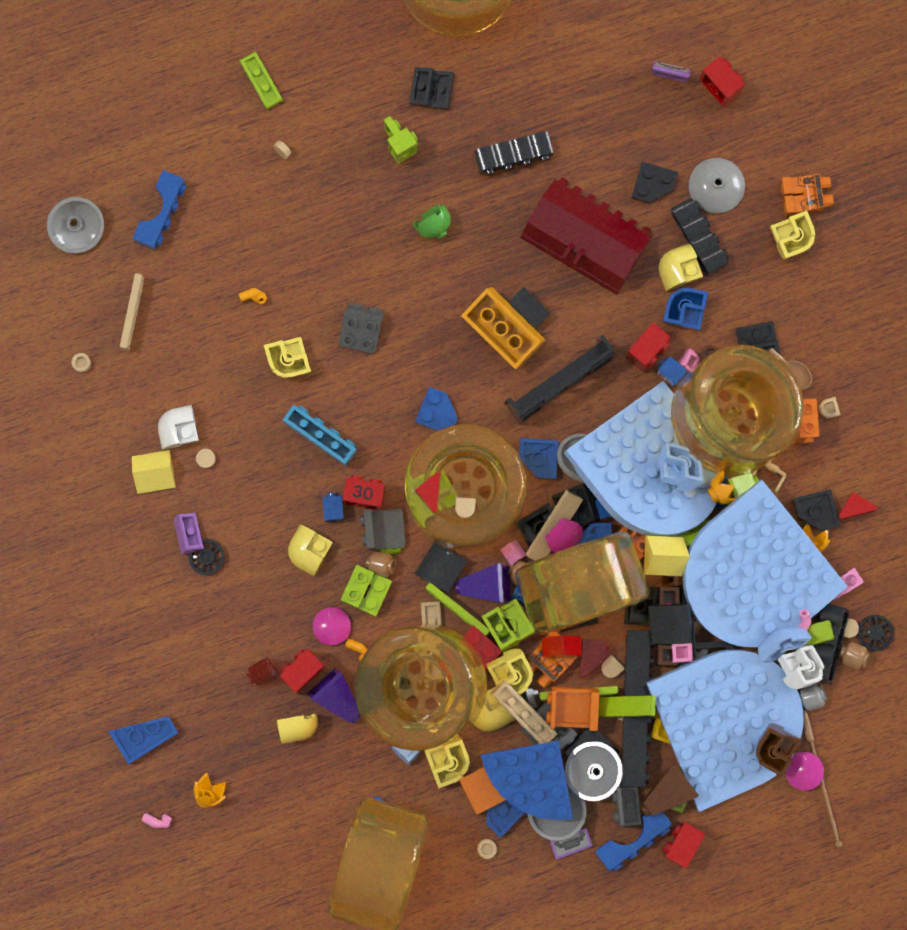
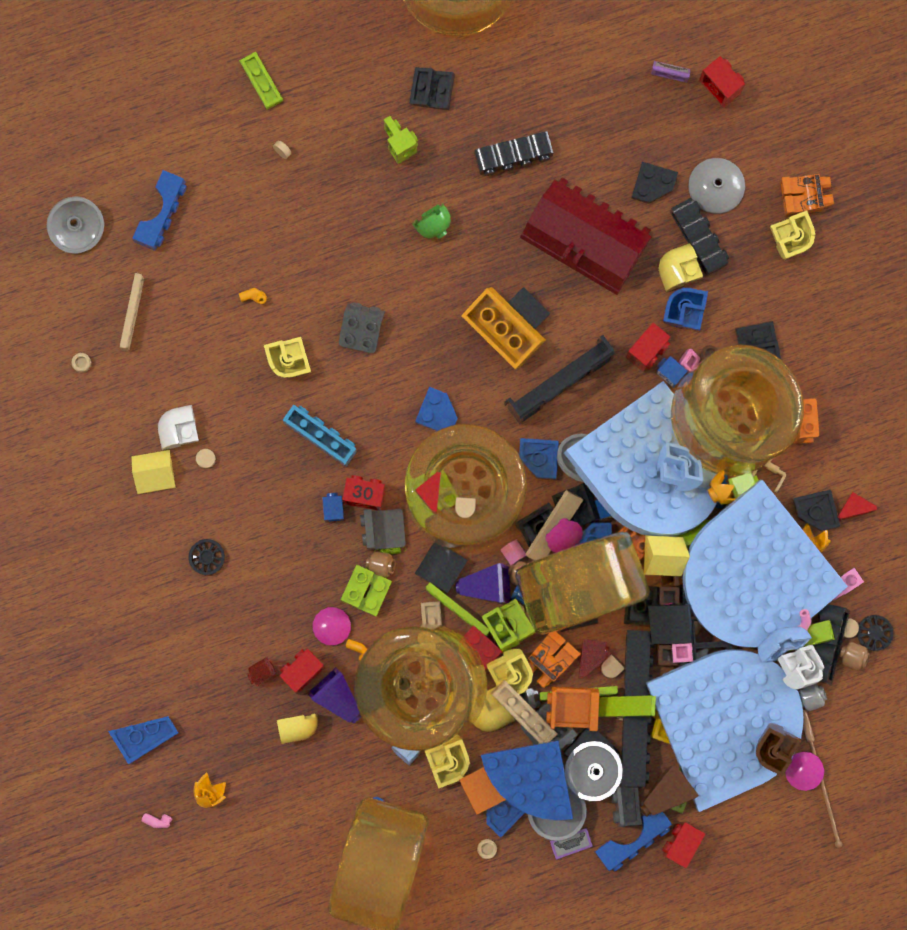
medium lavender slope [174,513,204,555] -> none
light yellow brick [288,524,333,577] -> none
red slope [542,635,582,658] -> none
medium nougat piece [767,348,812,389] -> none
tan tile [818,397,841,419] -> none

